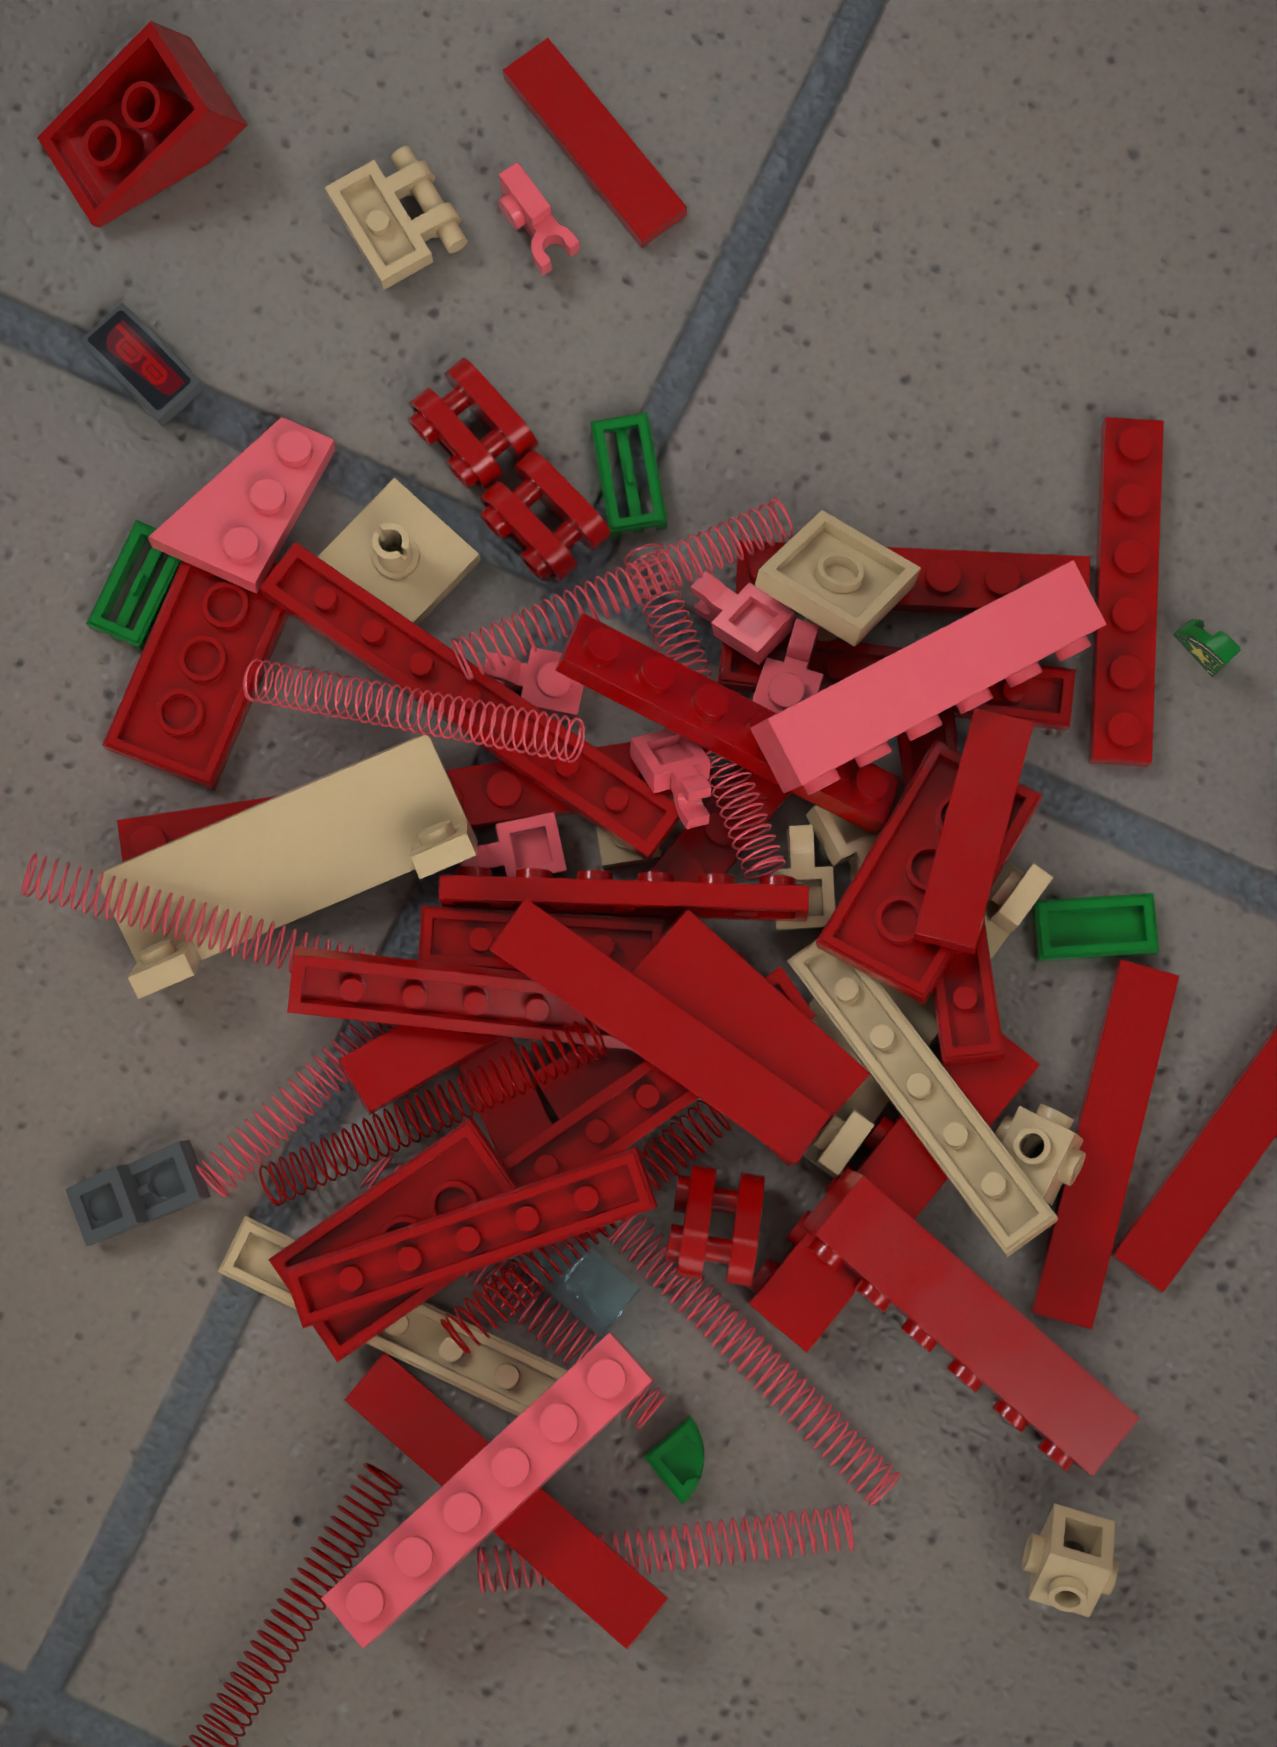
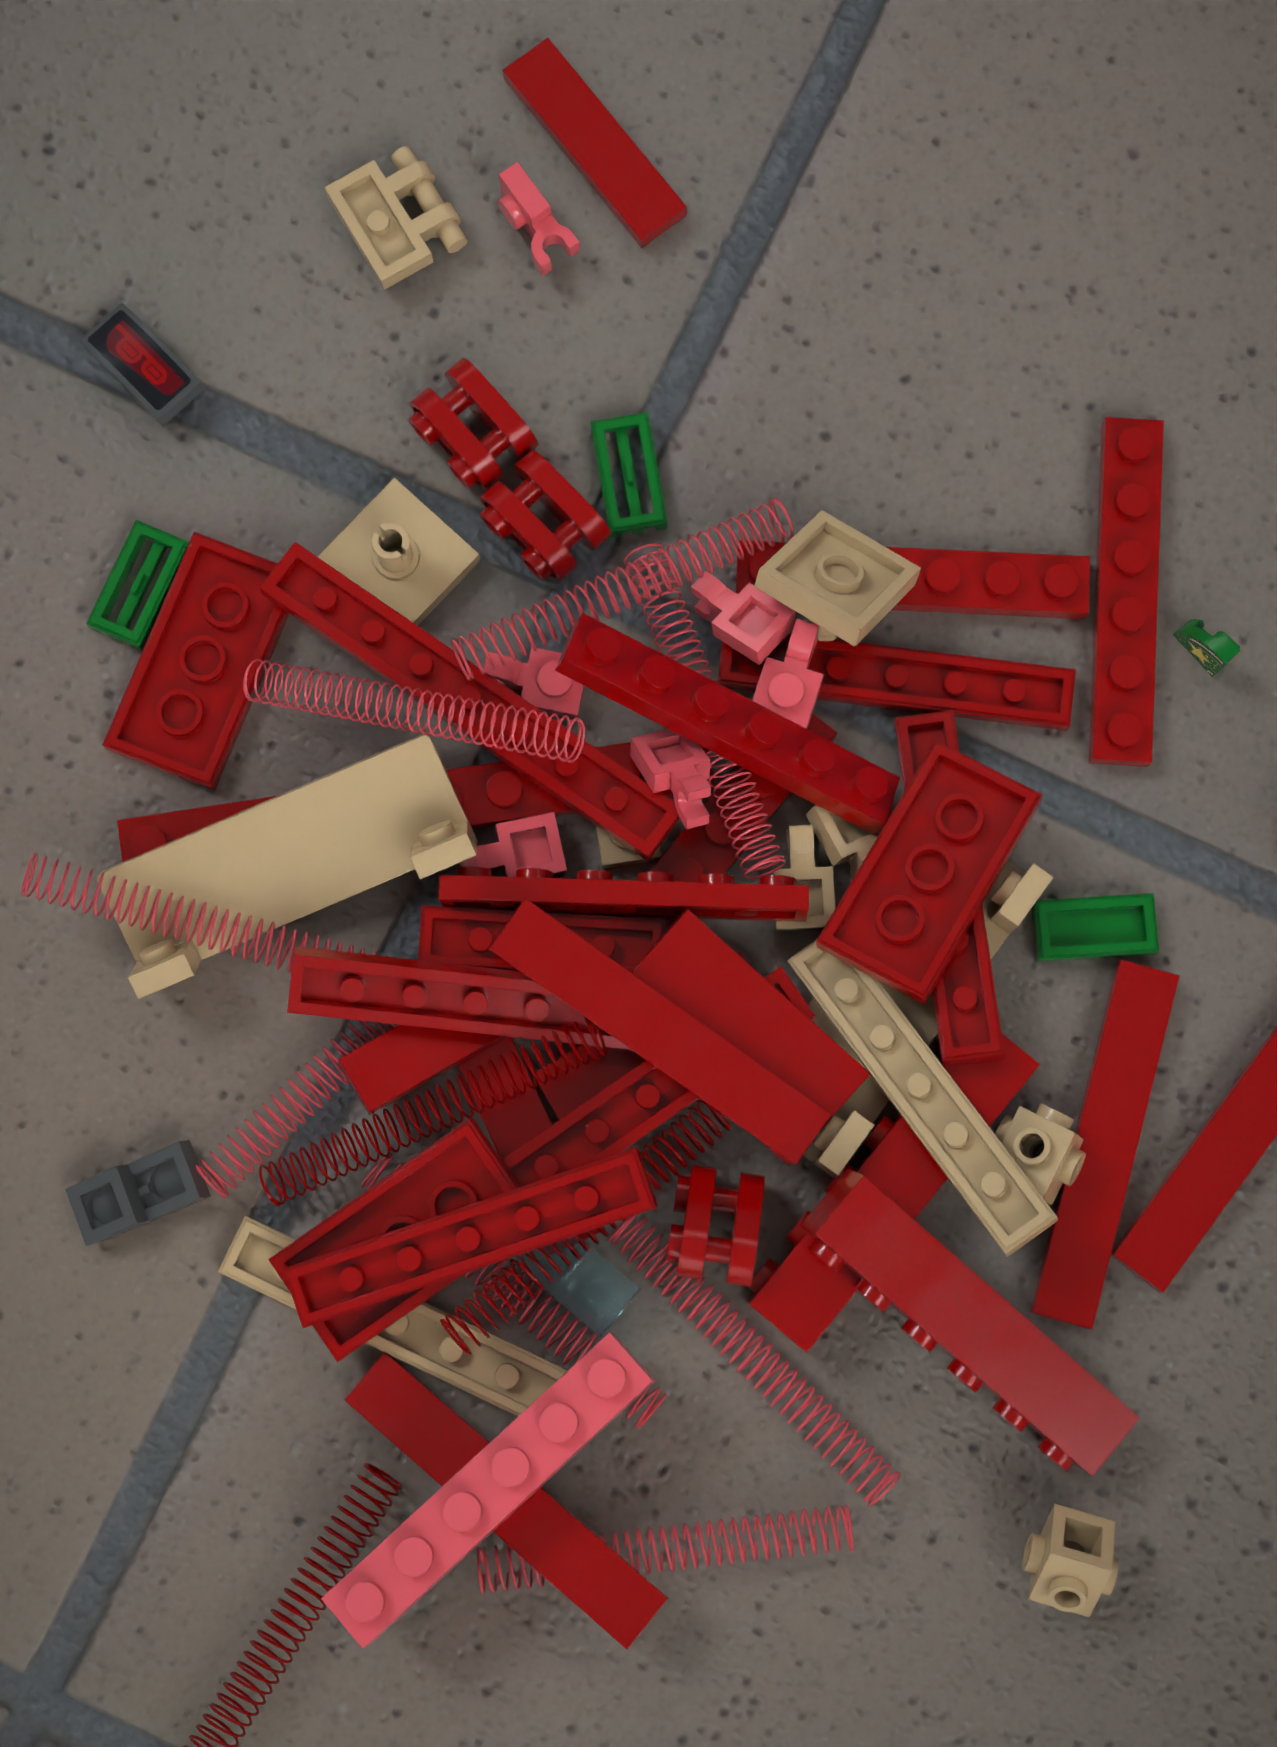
red slope [37,21,247,228] -> none
coral wing [148,417,335,594] -> none
green tile [643,1415,704,1505] -> none
coral brick [750,560,1107,795] -> none
red tile [914,708,1034,954] -> none

